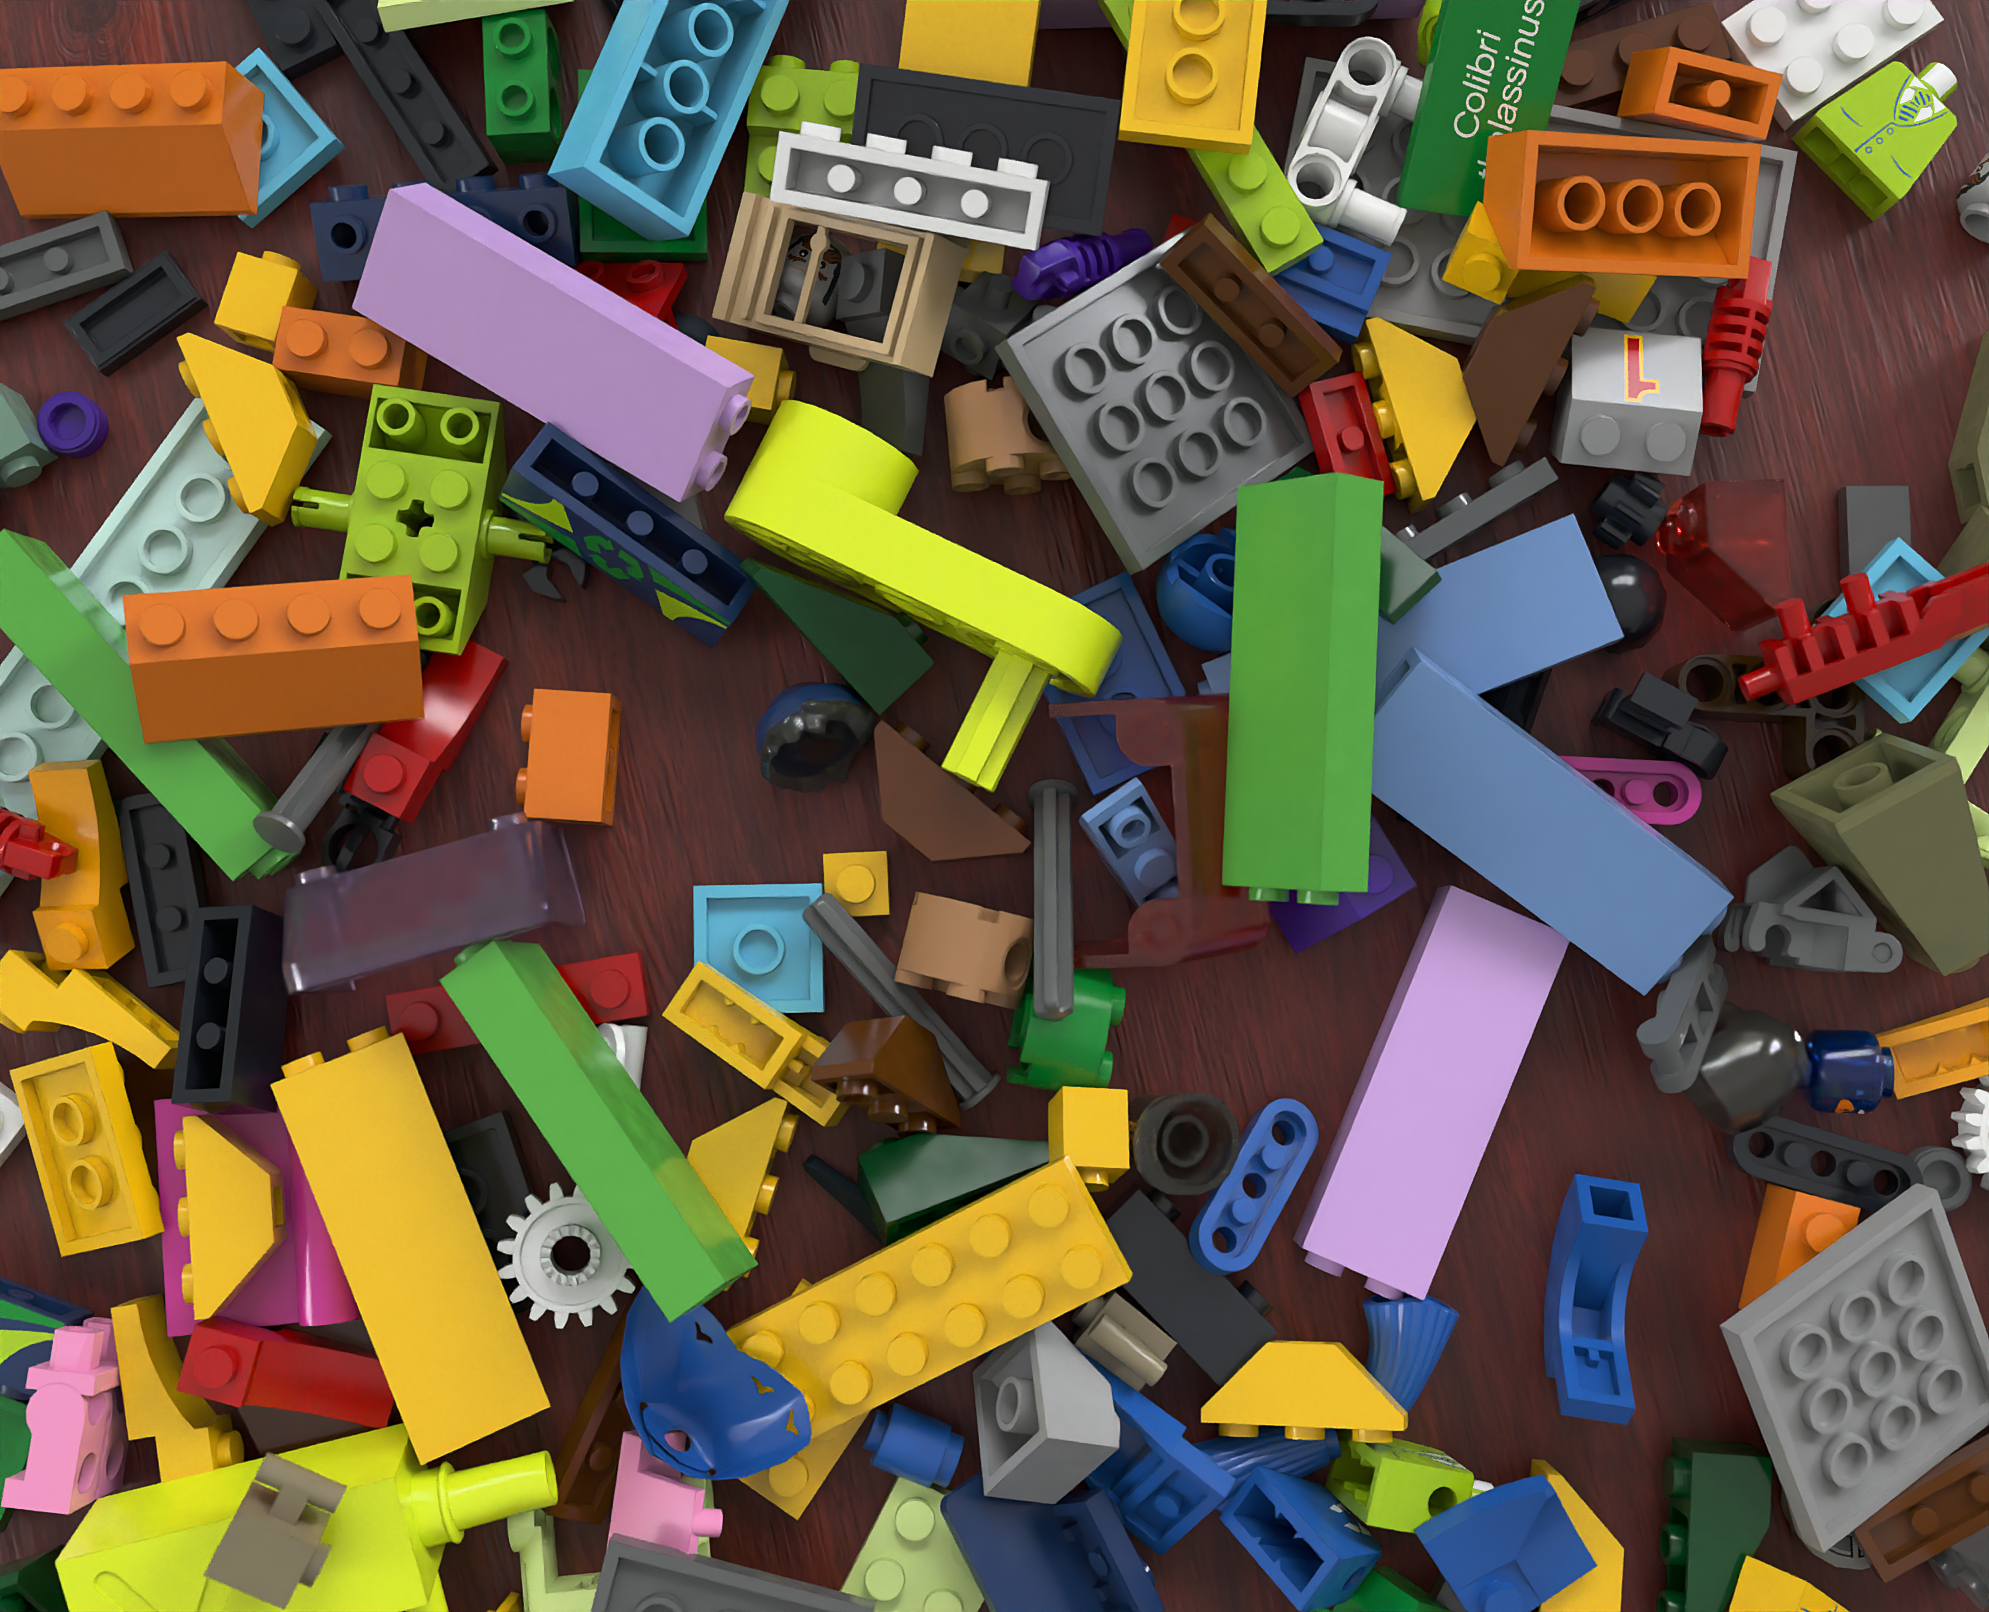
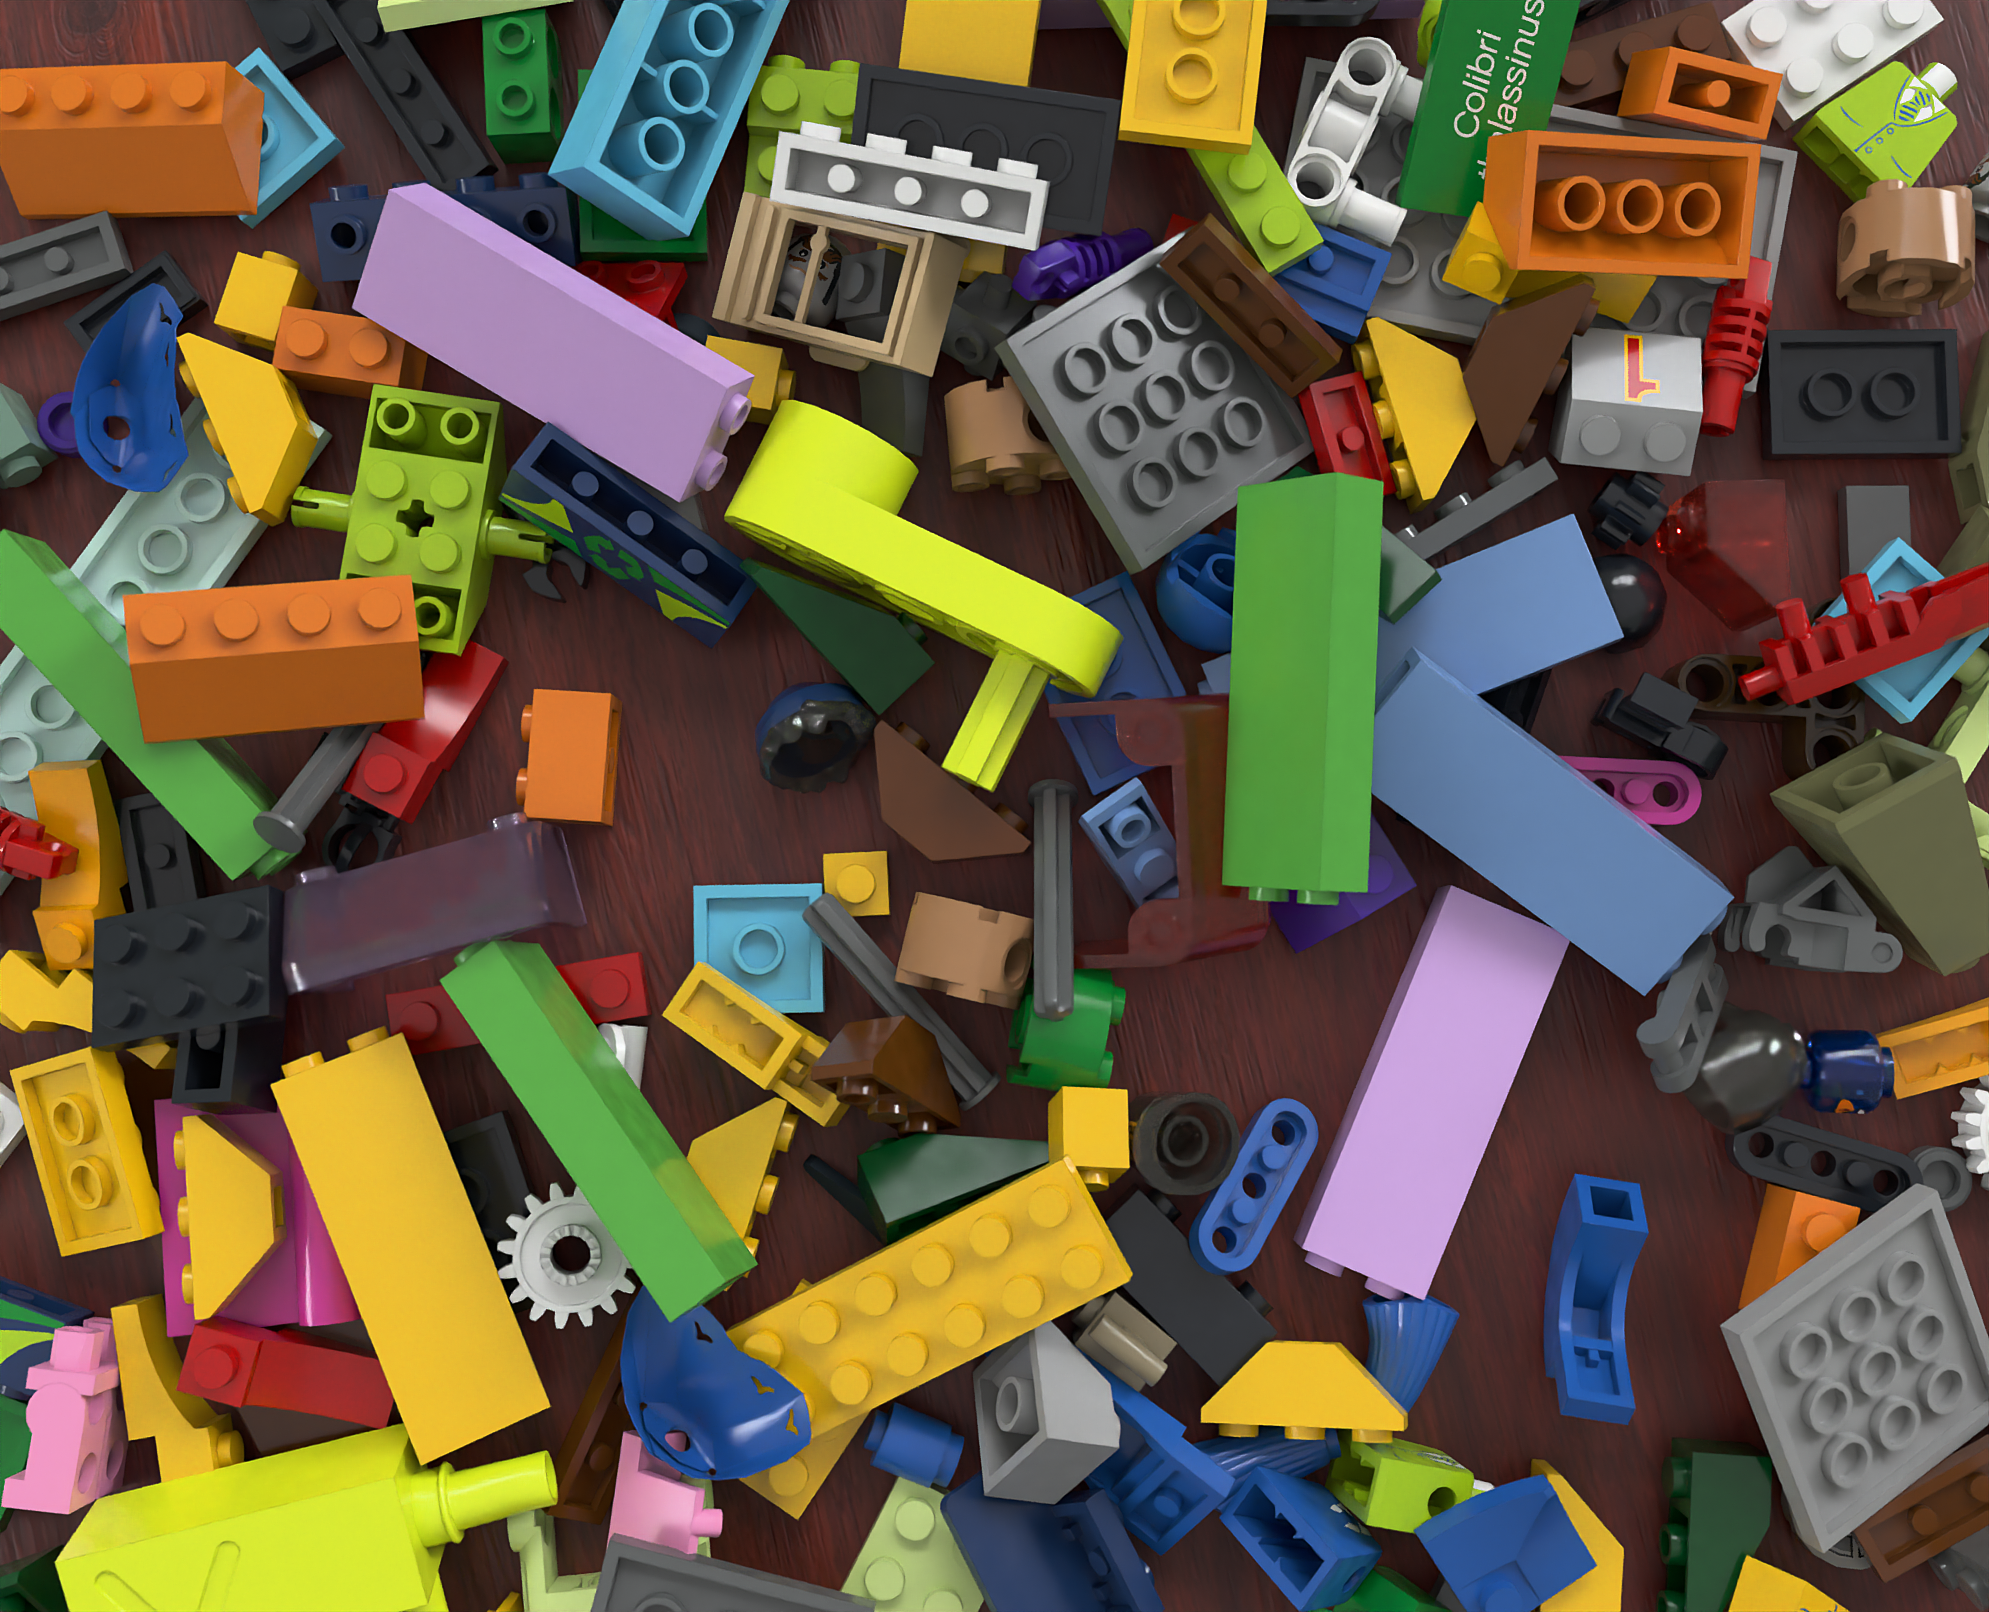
dark tan brick [203,1452,347,1610] -> none
none -> blue piece [70,283,189,492]
none -> black plate [91,885,285,1053]
none -> black plate [1760,329,1962,460]
none -> medium nougat brick [1836,179,1975,318]

